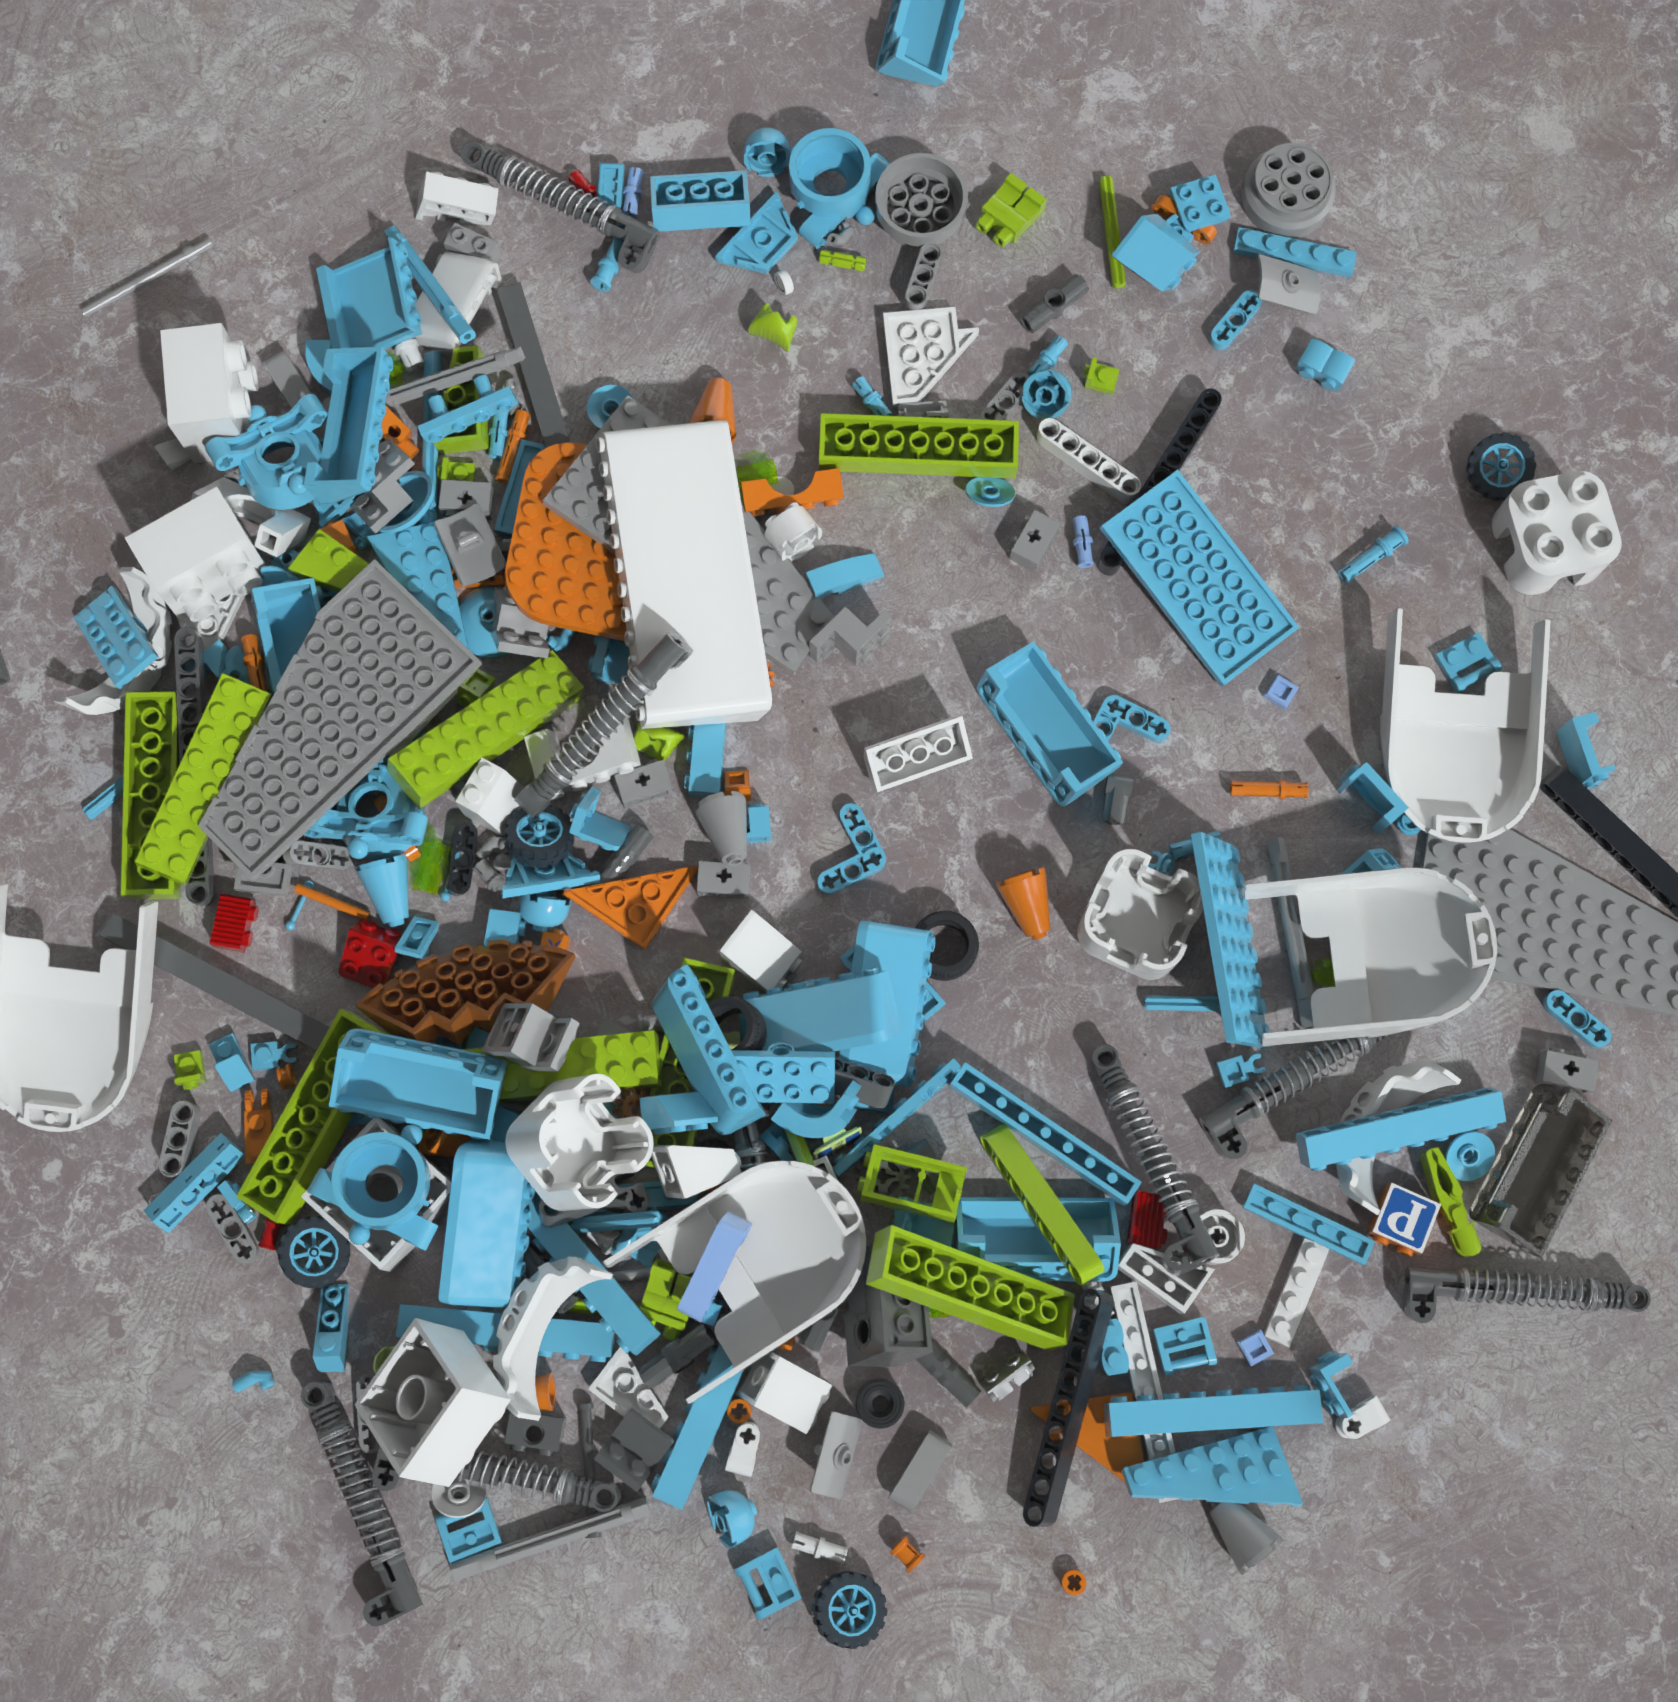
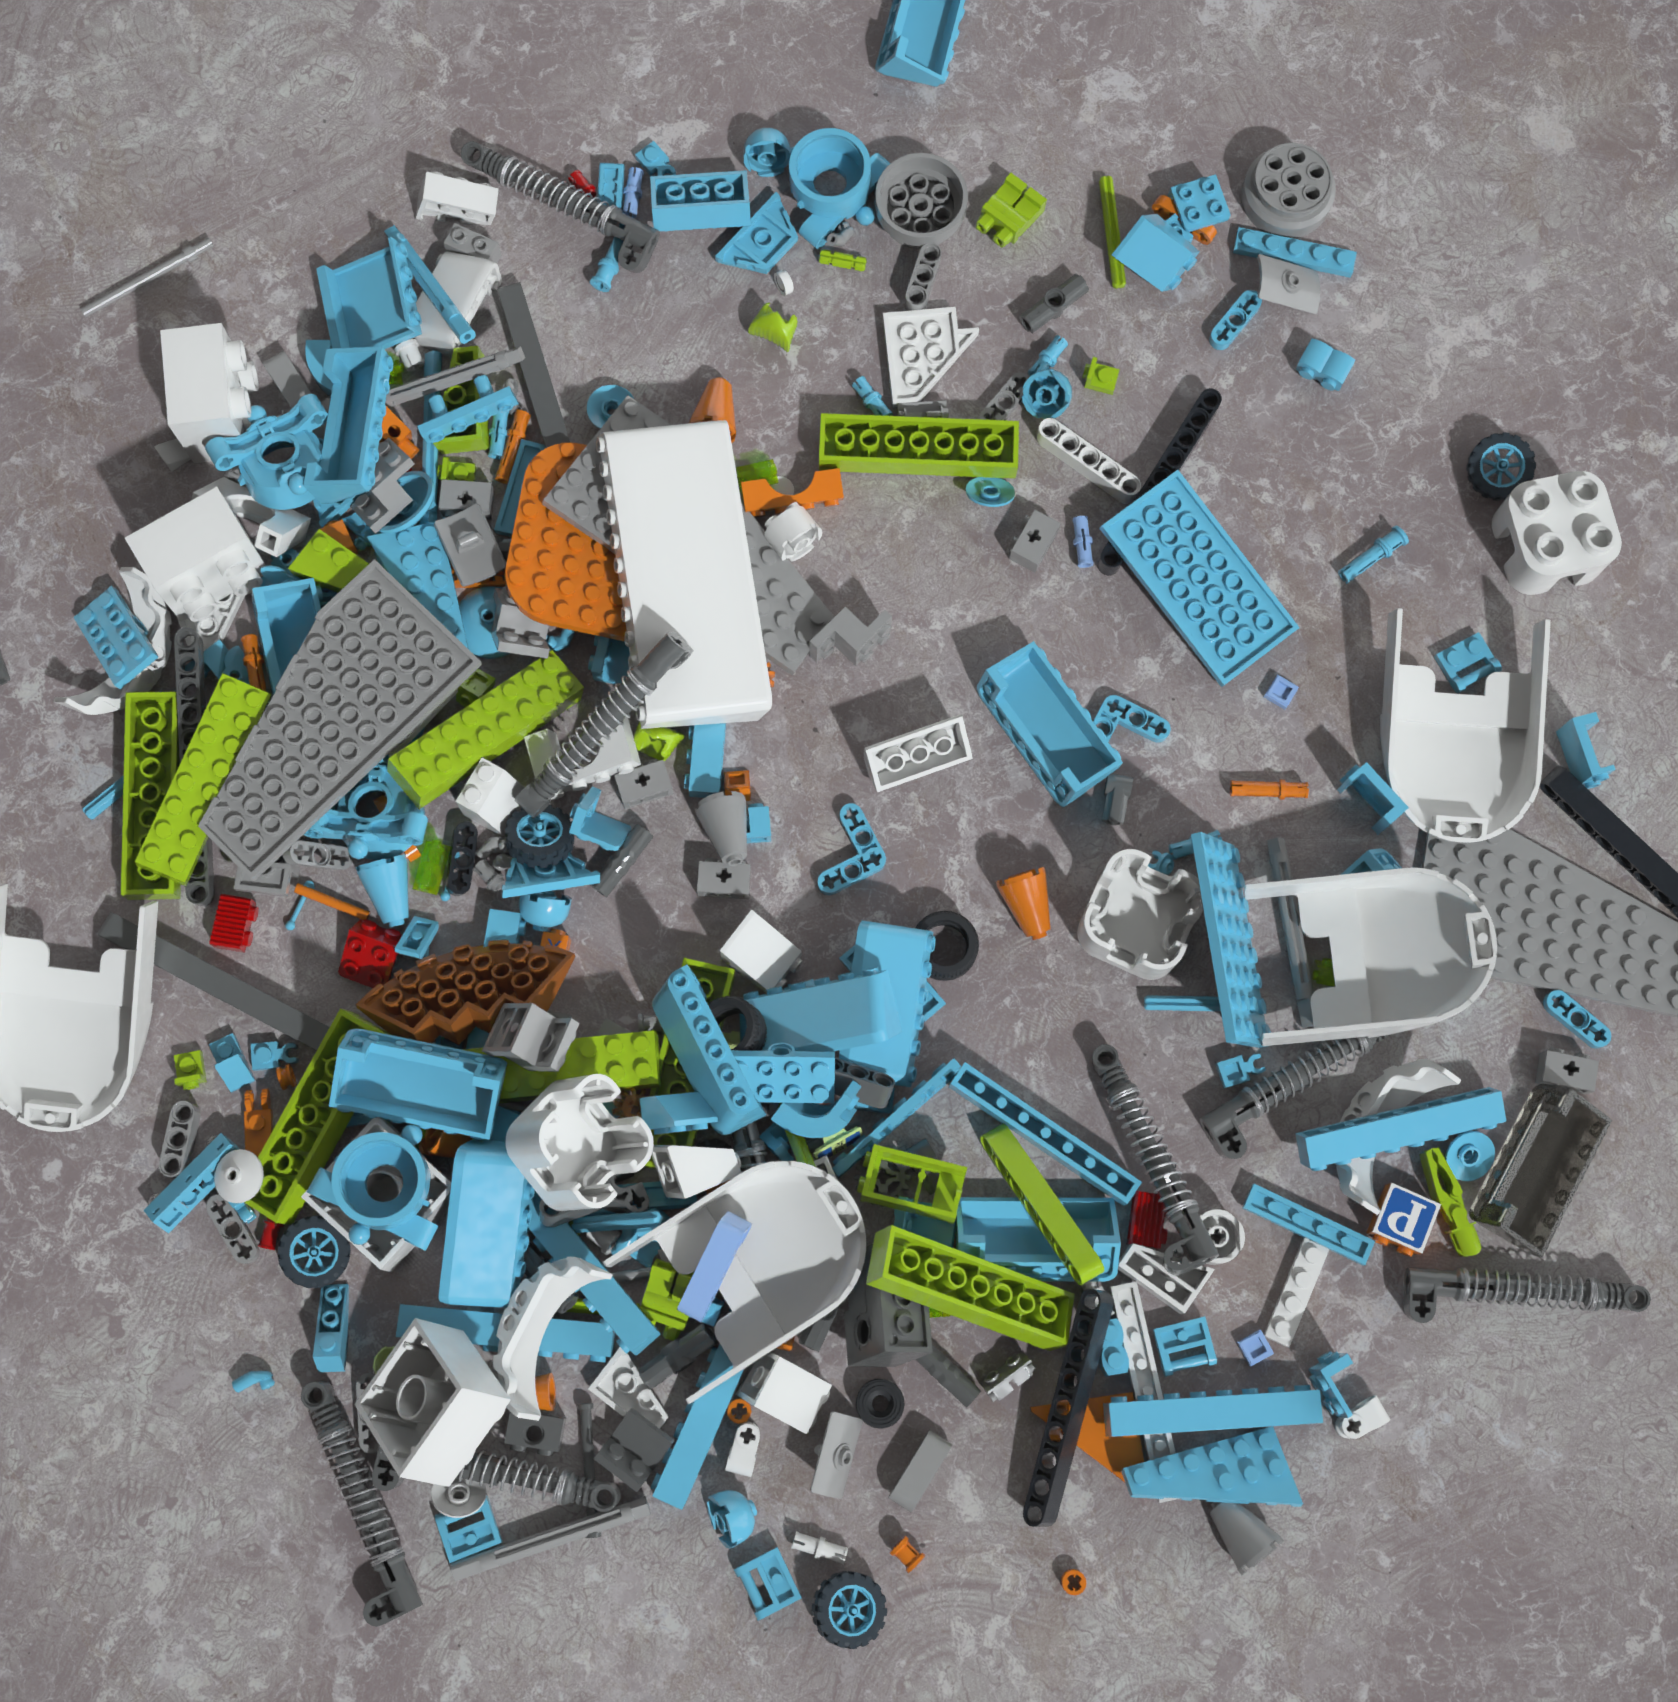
orange tile [562,866,699,950] -> none
medium azure slope [806,553,884,599] -> none
medium azure plate [1397,813,1421,836] -> none
none -> white dish [214,1149,264,1203]
none -> medium azure plate [635,141,676,176]

